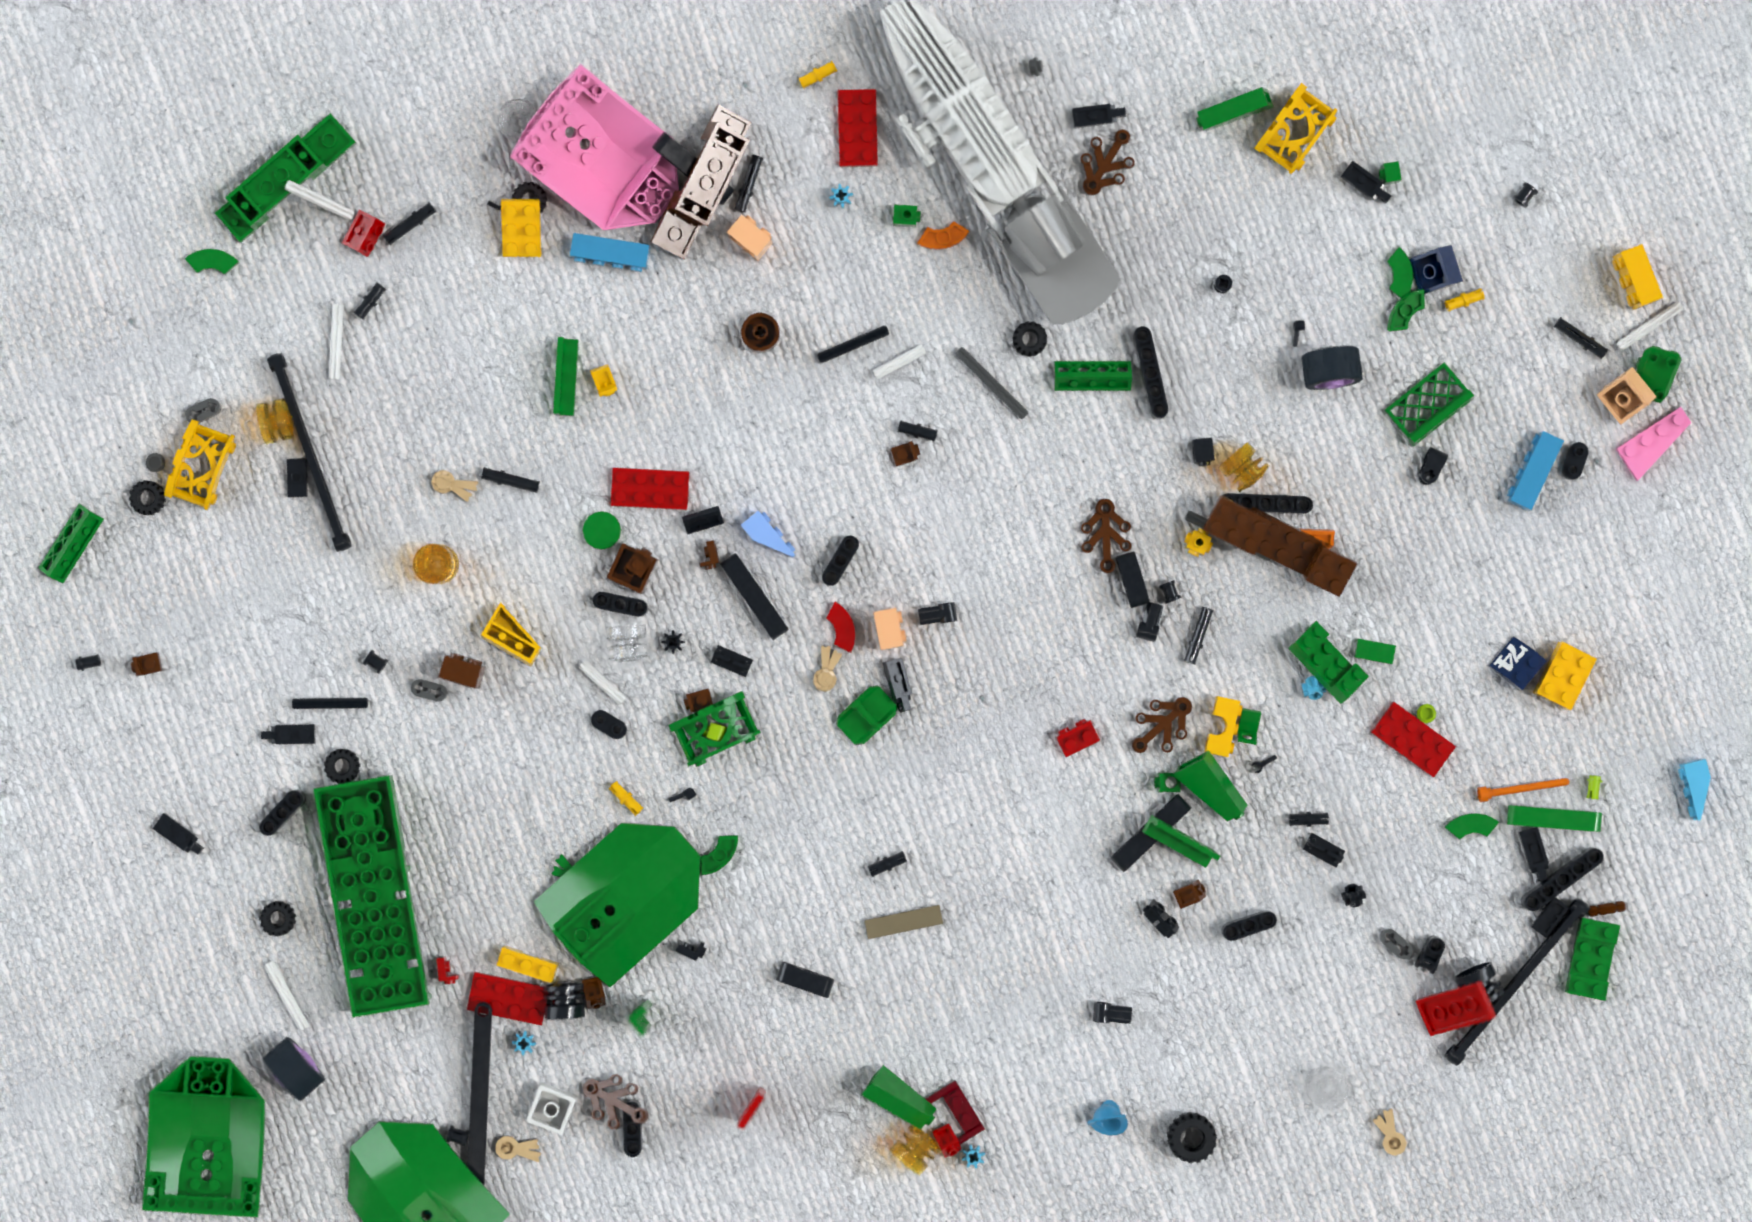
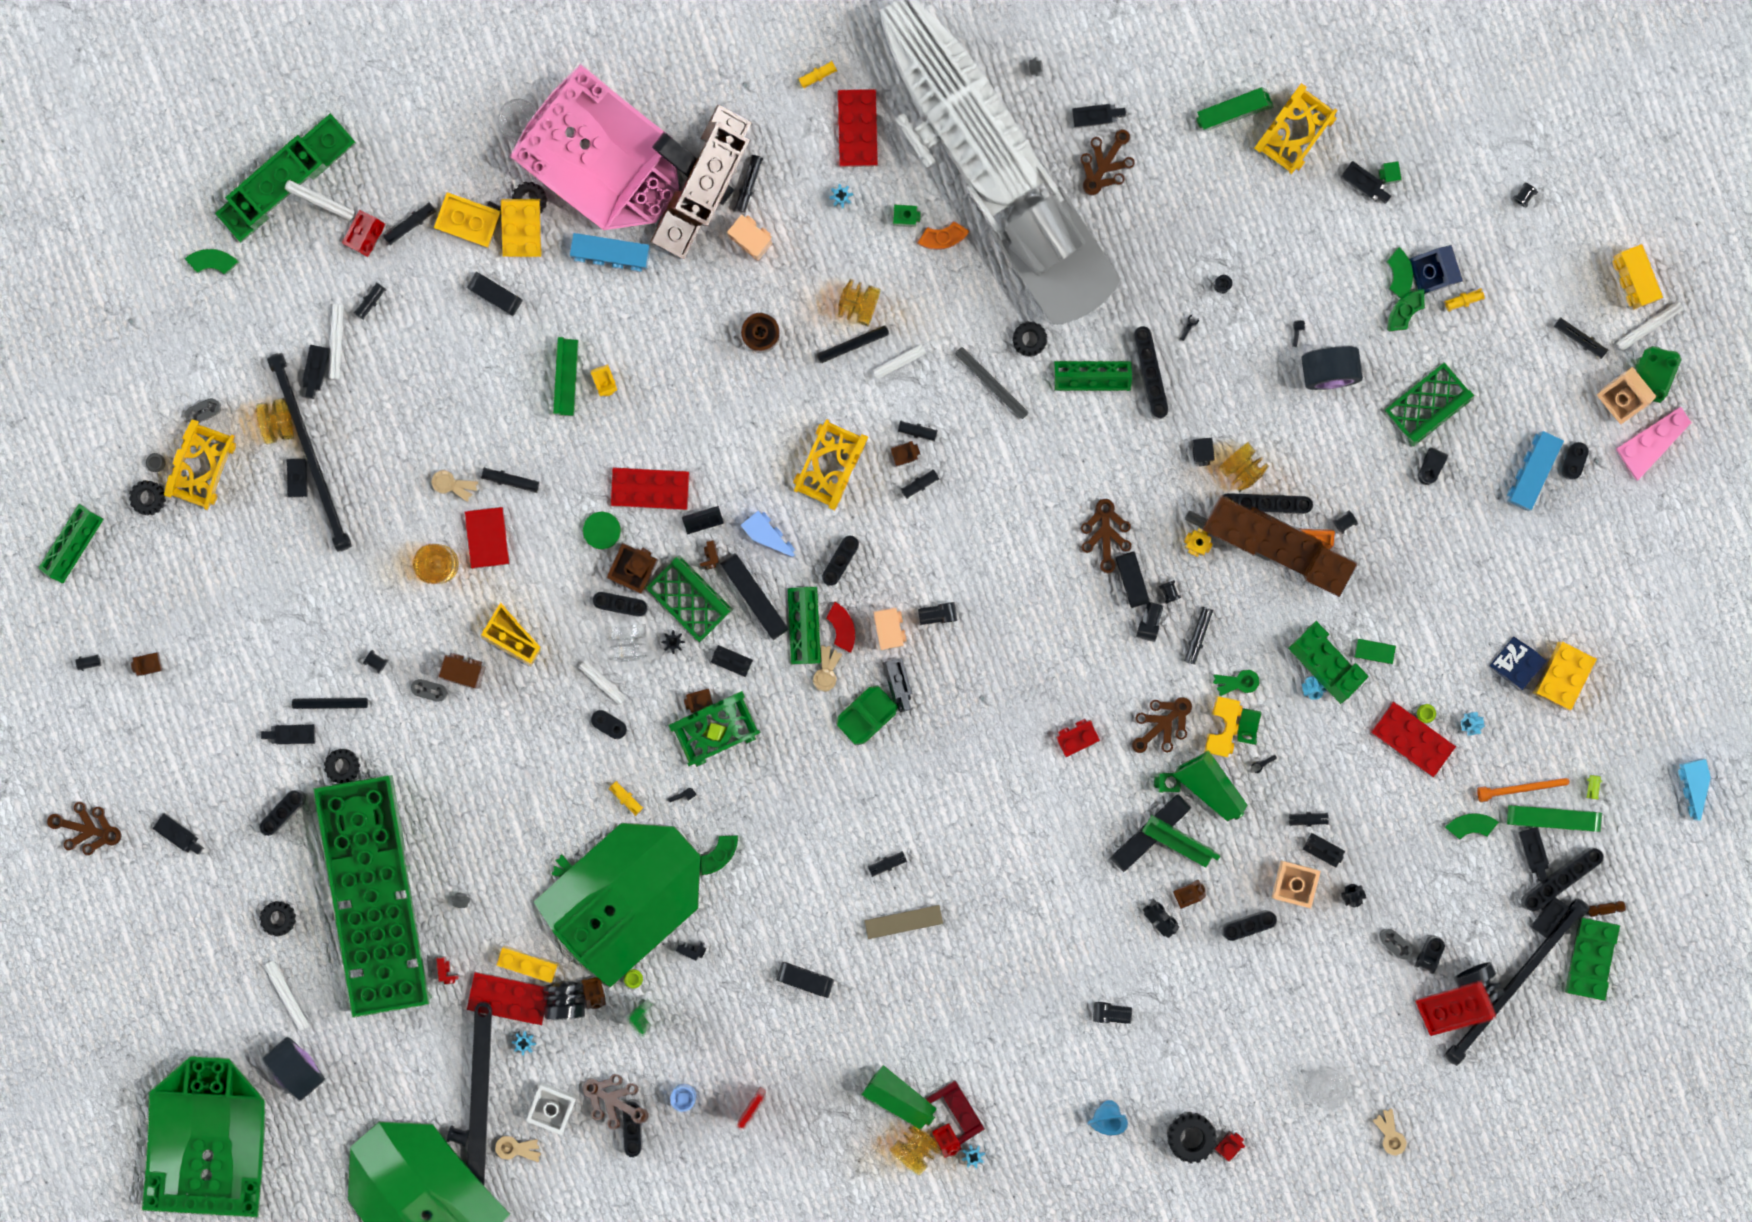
none -> reddish brown plant [47,802,122,855]
none -> black hinge [302,344,330,400]
none -> yellow plate [434,192,501,248]
none -> dark grey plate [451,893,470,908]
none -> red tile [465,507,510,569]
none -> black beam [466,271,523,316]
none -> lime plate [624,969,643,989]
none -> green fence [646,555,733,643]
none -> light blue wheel [670,1083,697,1112]
none -> green fence [787,587,821,665]
none -> yellow fence [793,419,868,511]
none -> clear yellow wheel [837,279,881,327]
none -> black pin [901,469,939,499]
none -> black hand [1180,314,1199,341]
none -> green piece [1213,670,1260,696]
none -> red bracket [1214,1131,1245,1162]
none -> light nougat brick [1271,860,1321,908]
none -> black bush [1333,510,1358,535]
none -> medium azure gear [1460,712,1485,736]

